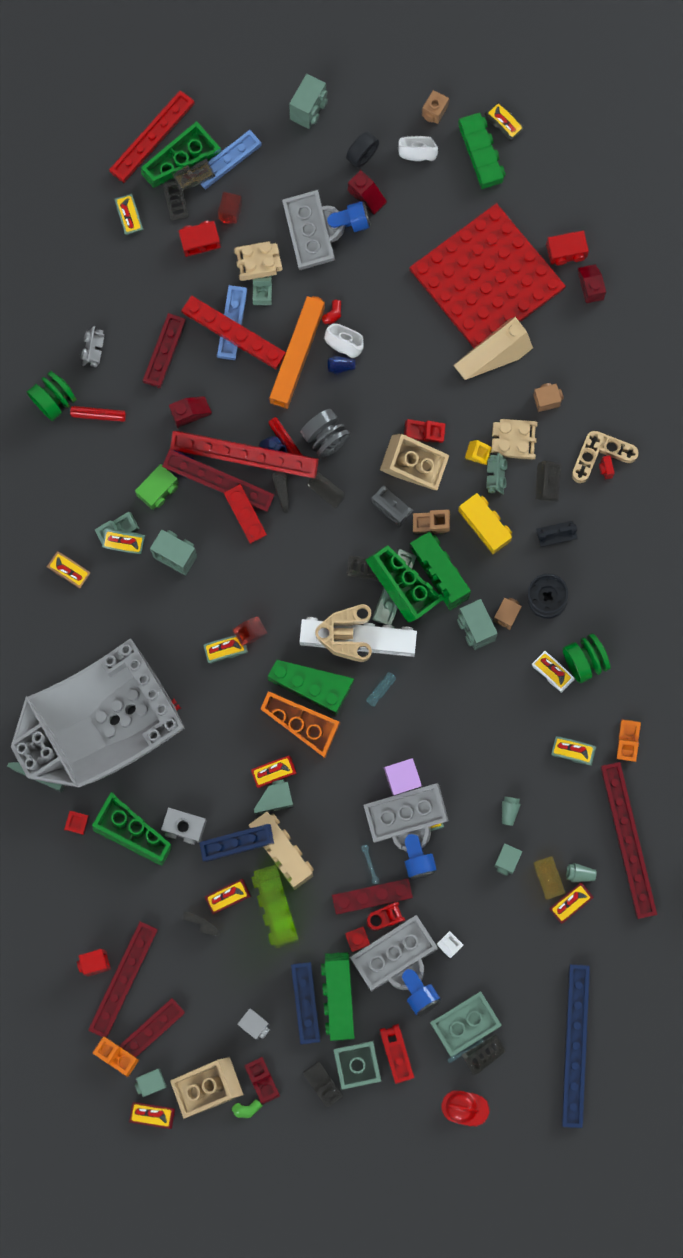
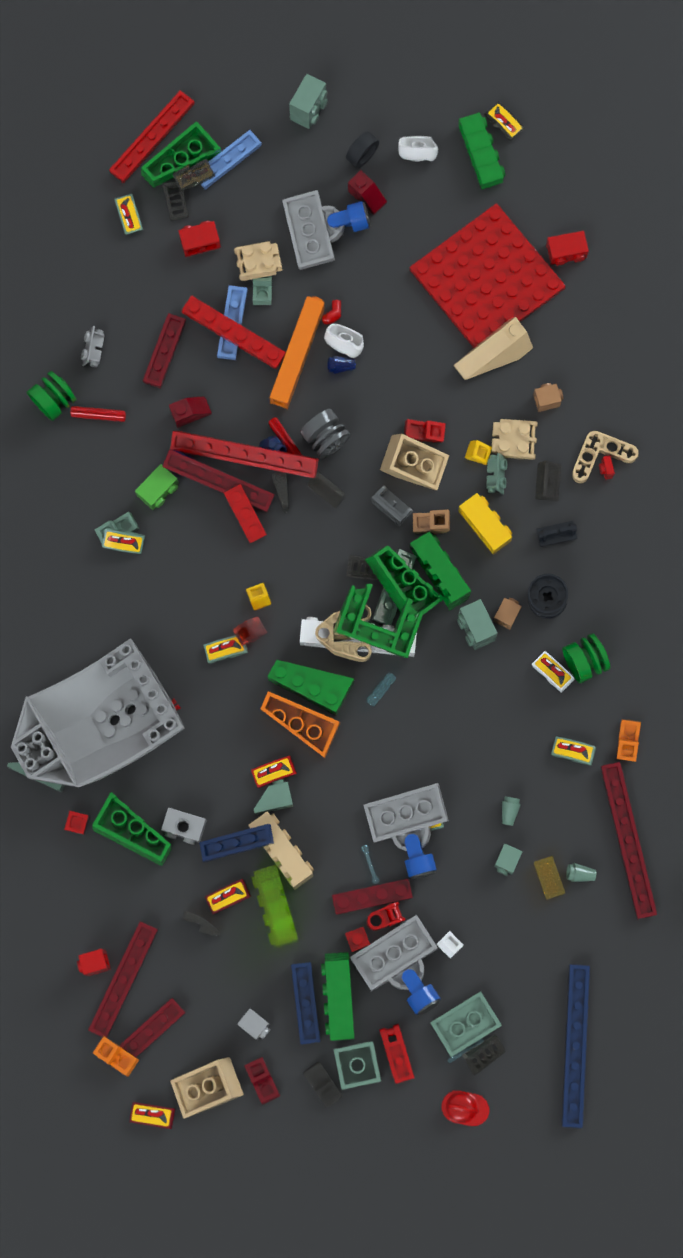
slope [47,551,90,588] -> none
sand green brick [134,1069,167,1097] -> none
sand green brick [150,530,197,576] -> none
clear red brick [218,192,242,224] -> none
bright green arm [232,1099,263,1118] -> none
lavender head [383,758,422,795] -> none
medium nougat brick [422,90,449,124] -> none
slope [549,882,594,924] -> none
dark red slope [577,264,606,303] -> none
none -> yellow slope [246,583,271,610]
none -> green wedge [333,584,423,658]

